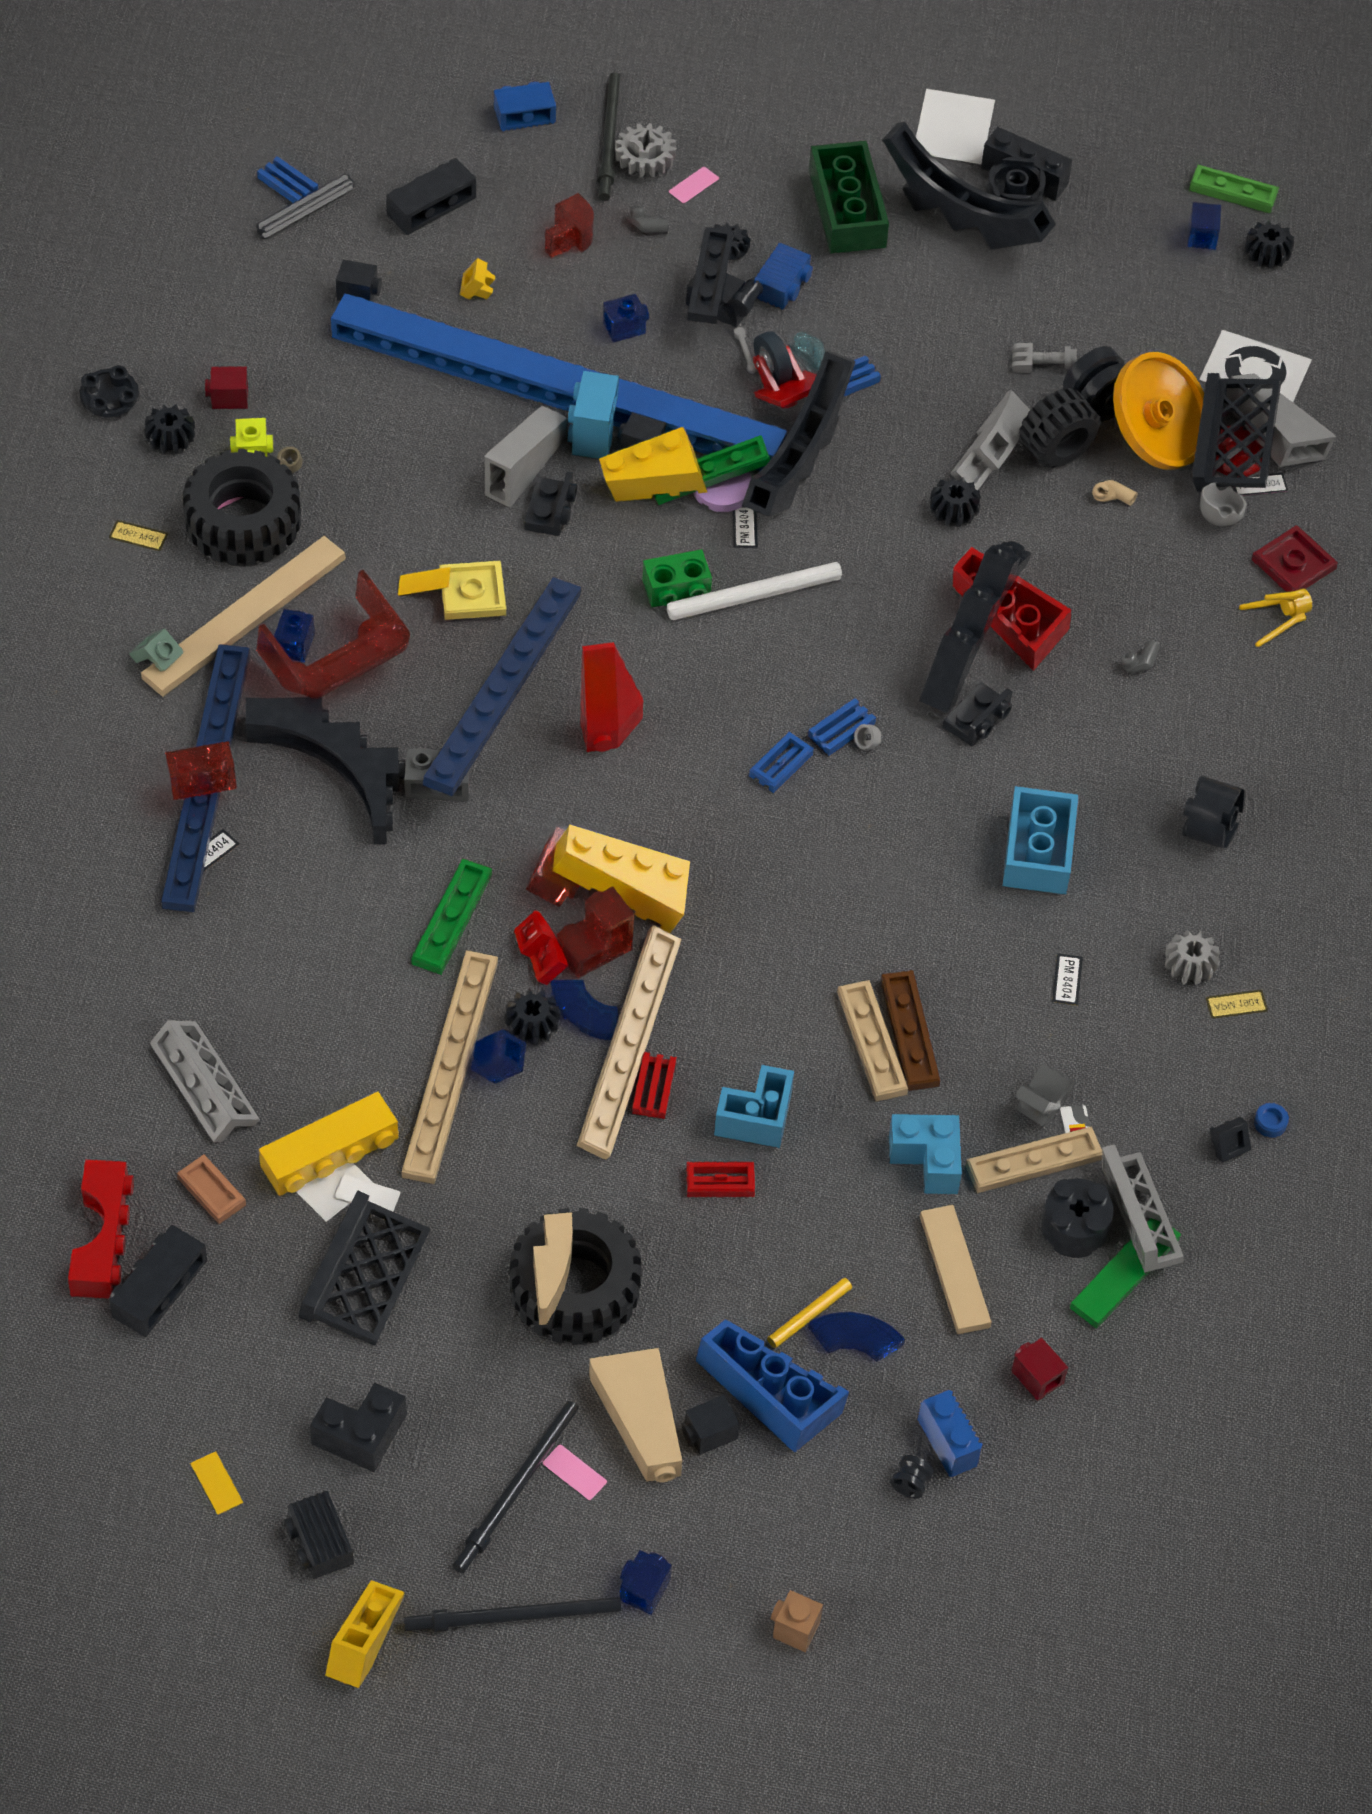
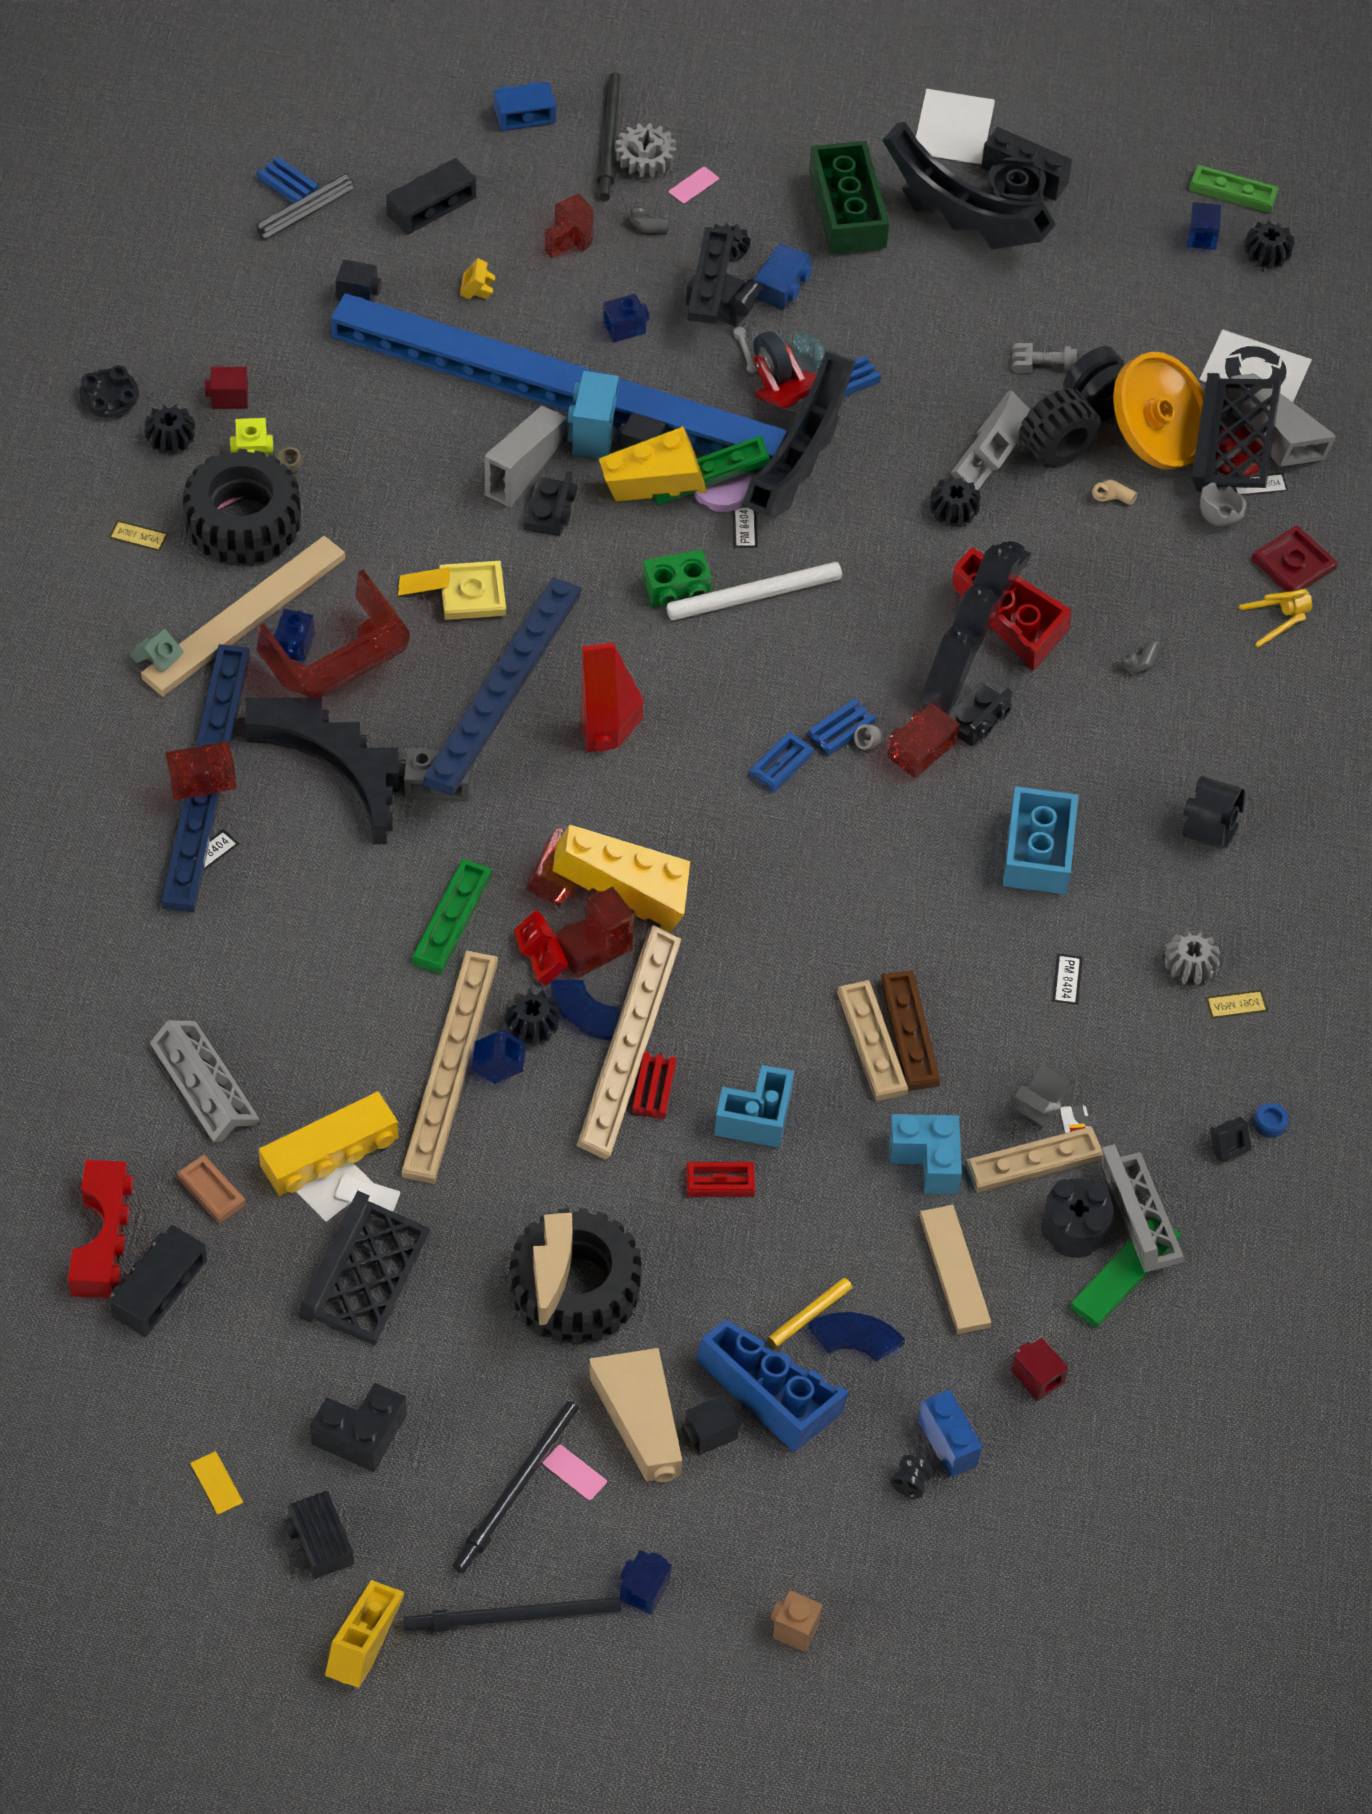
none -> clear red brick [887,703,960,779]

